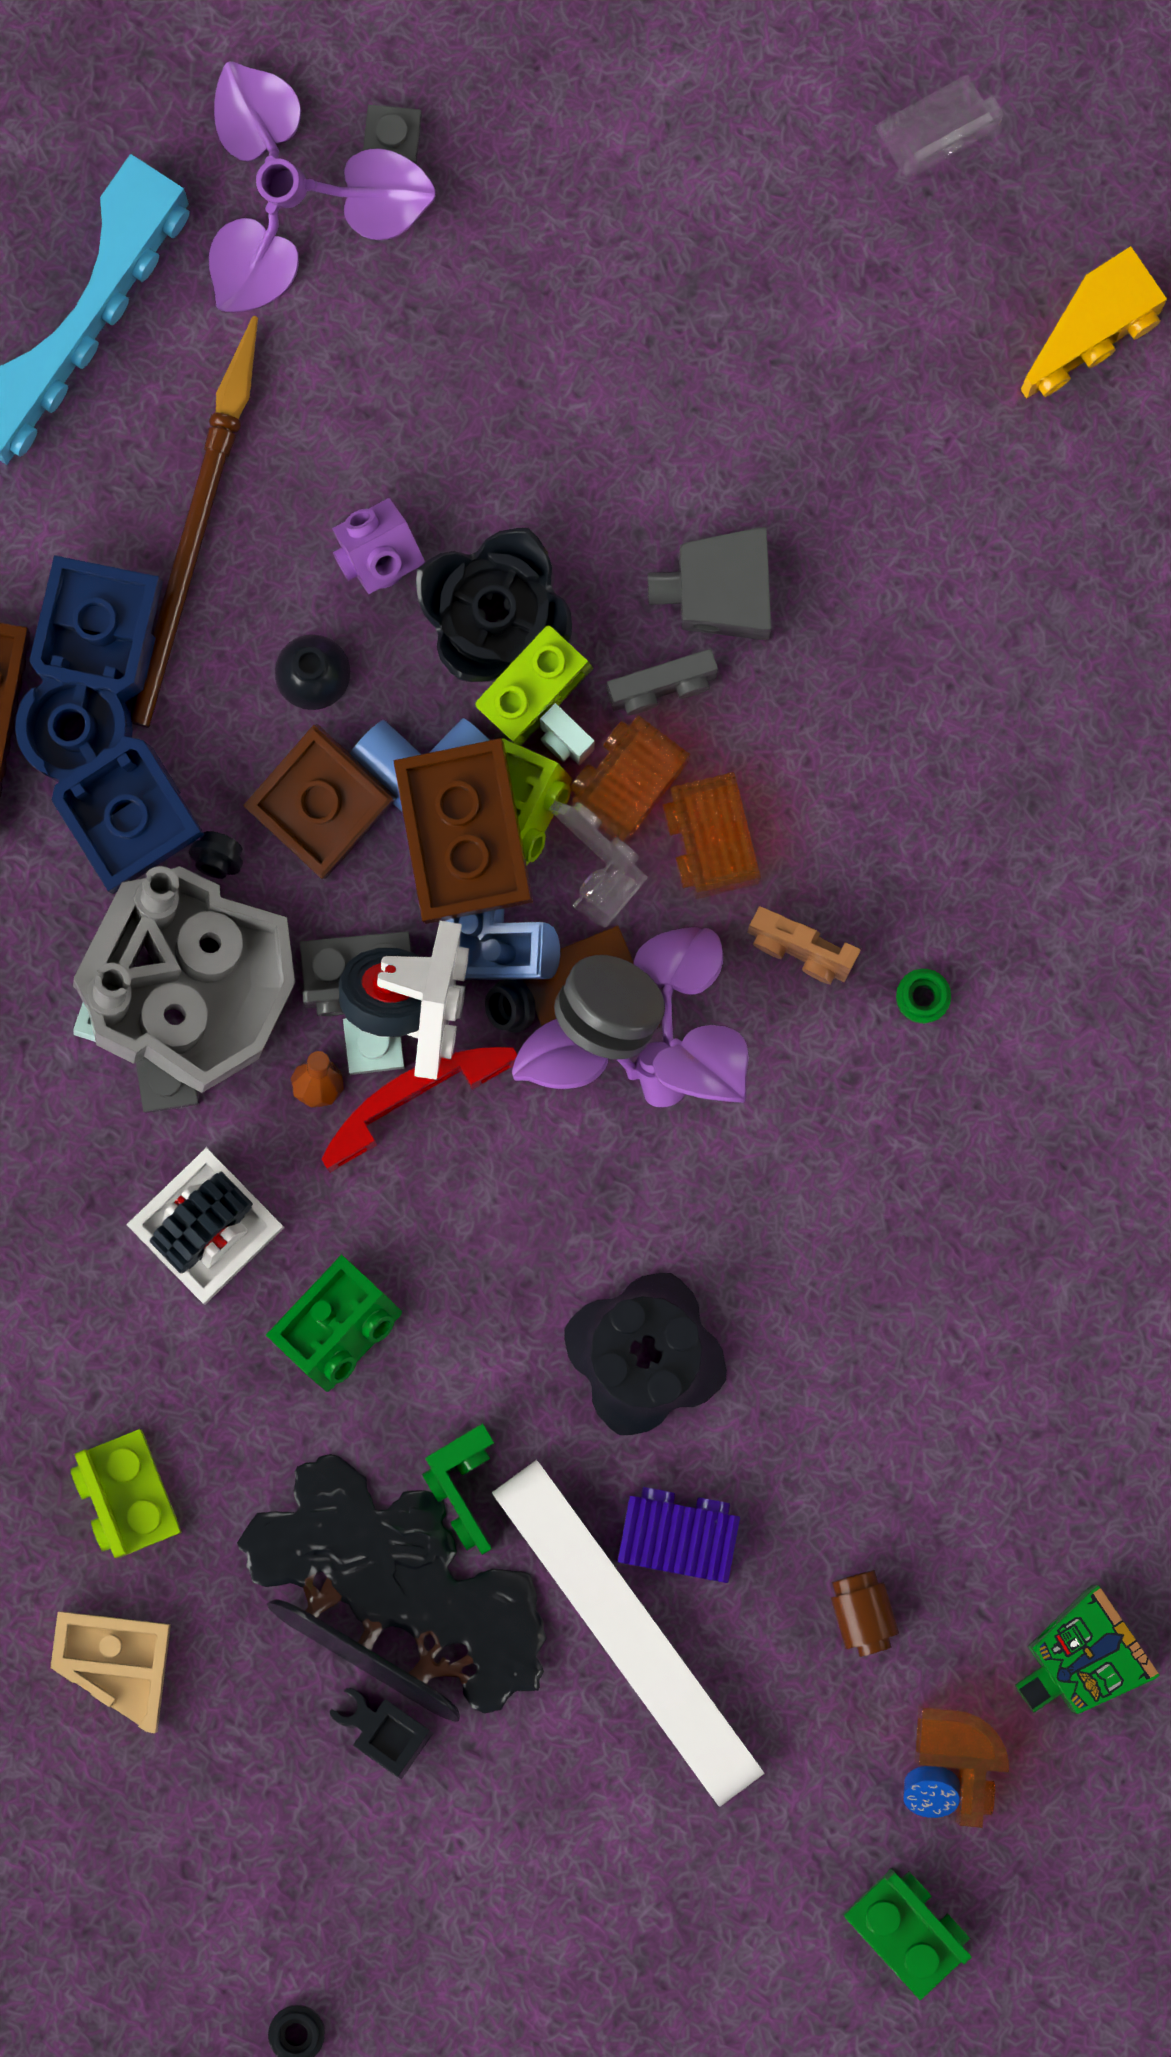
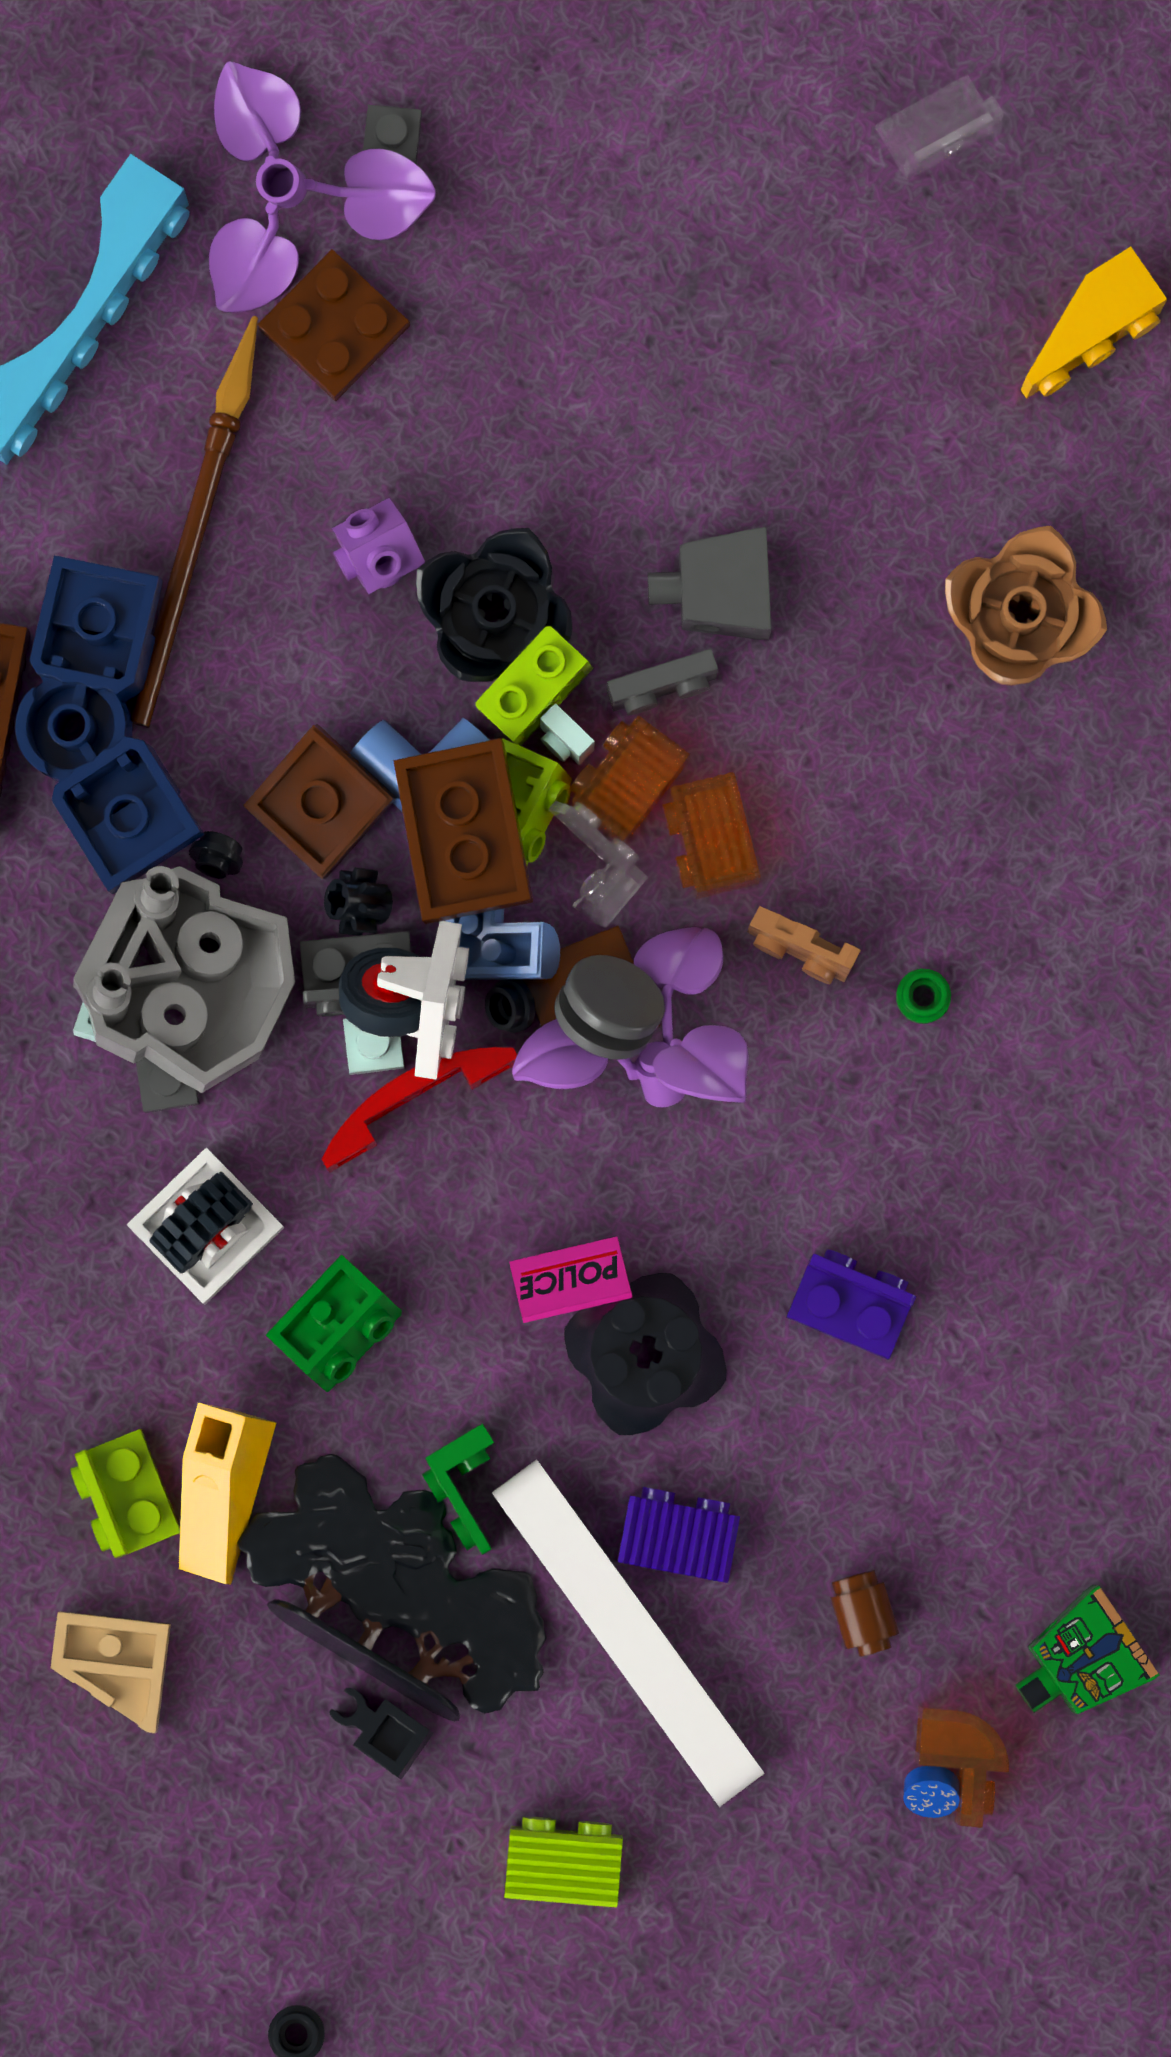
black brick [275,634,351,710] -> none
dark orange rock [291,1051,344,1108] -> none
green bracket [842,1868,972,2001] -> none
none -> yellow slope [179,1403,276,1585]
none -> reddish brown plate [257,249,410,402]
none -> black gear [324,867,393,936]
none -> lime brick [504,1817,623,1907]
none -> dark pink panel [509,1236,632,1323]
none -> dark purple bracket [786,1249,917,1360]
none -> medium nougat brick [945,526,1107,686]

